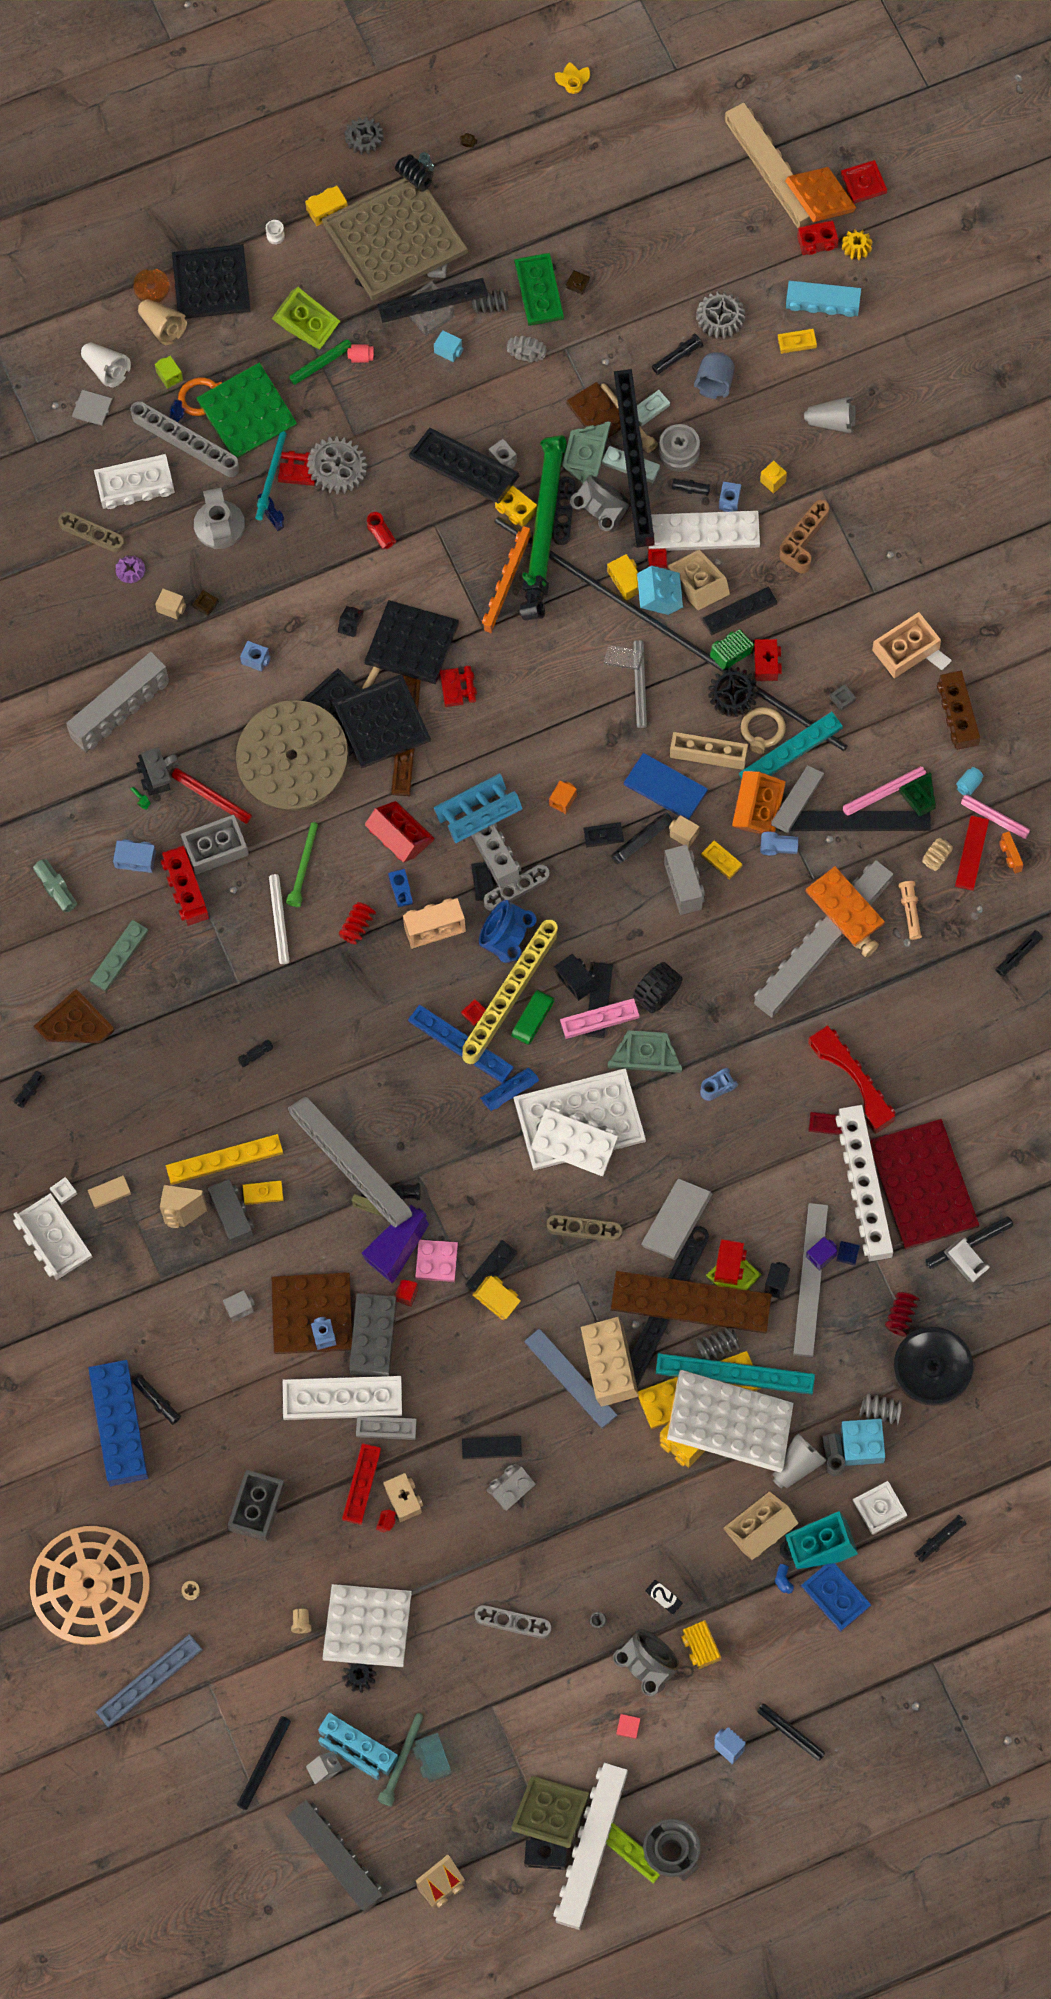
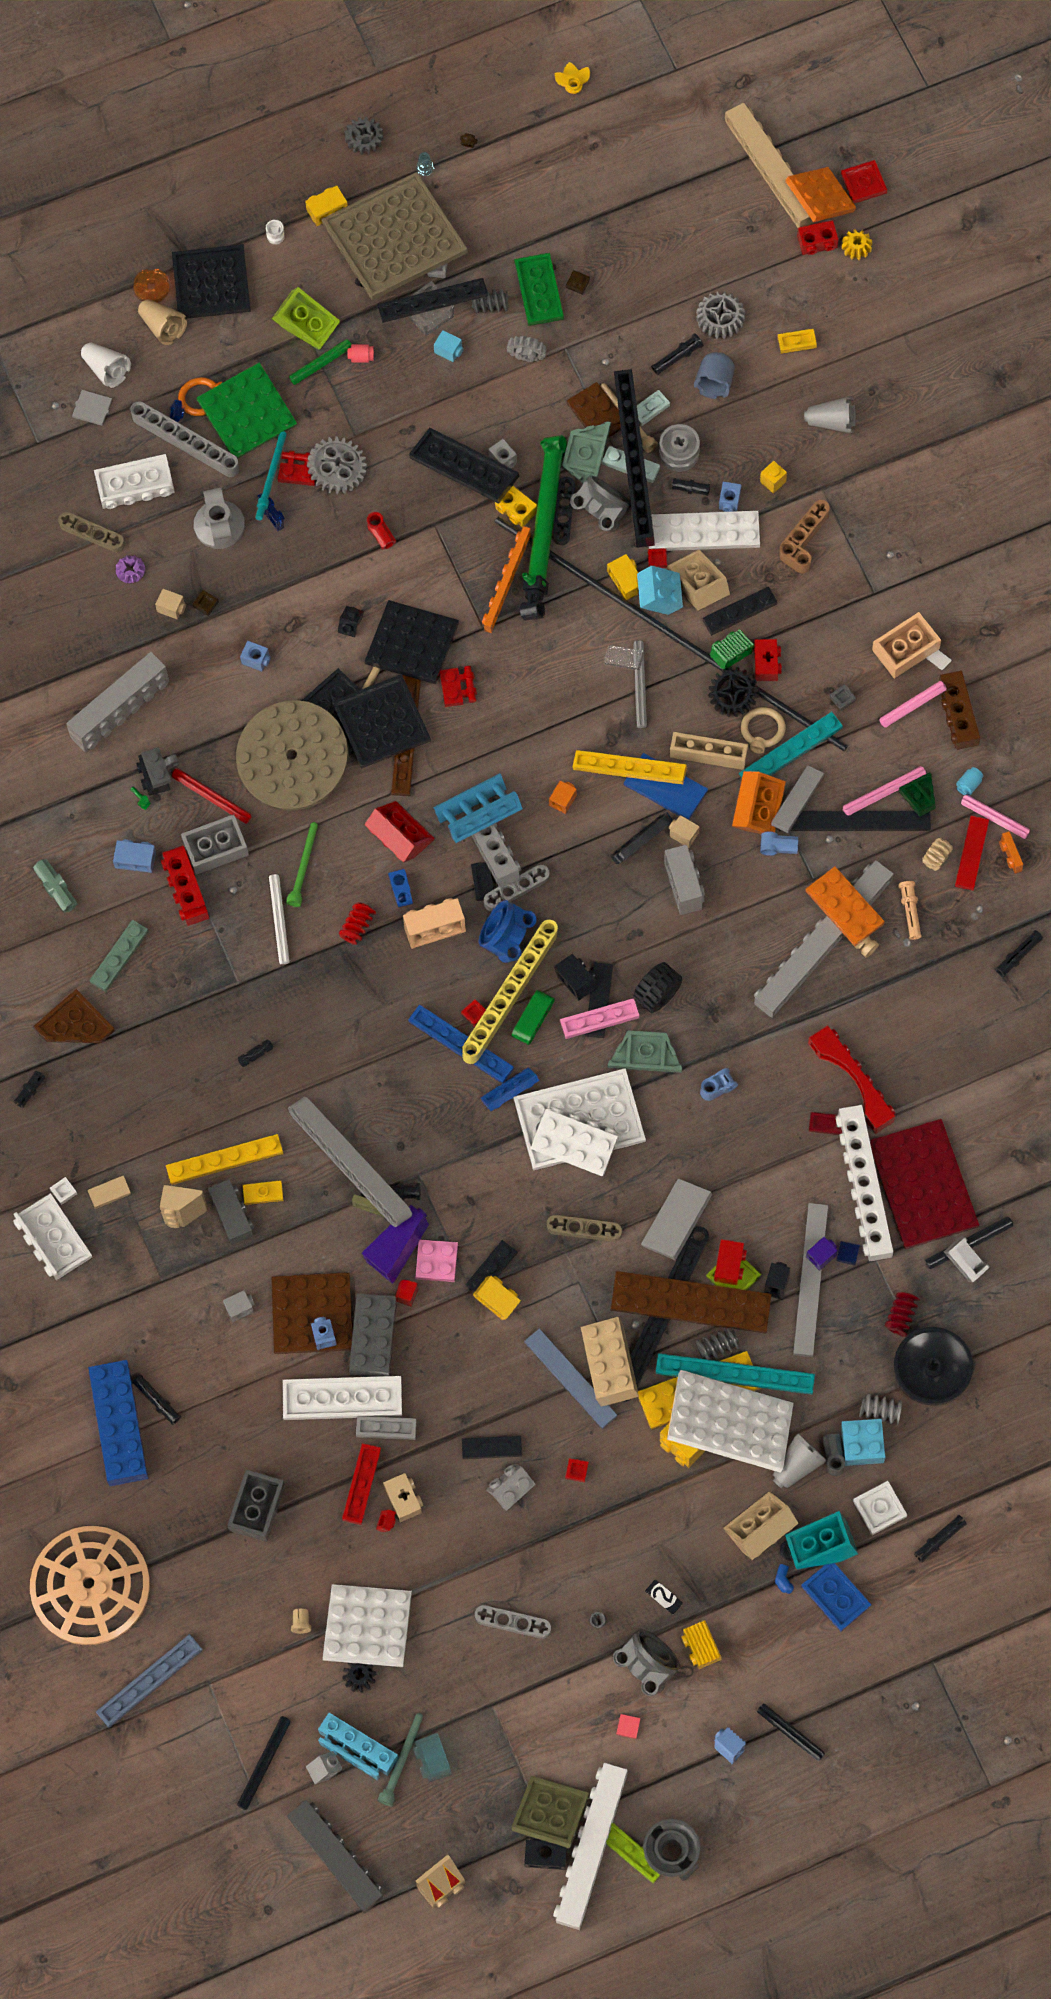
lime brick [155,356,183,389] -> none
tan bush [182,1581,200,1600] -> none
black piece [395,154,434,192] -> none
black plate [583,822,624,848] -> none
yellow plate [701,840,742,880] -> none
medium azure brick [786,281,861,317] -> none
none -> red plate [565,1458,589,1483]
none -> yellow plate [572,750,687,784]
none -> bright pink axle [879,681,947,727]

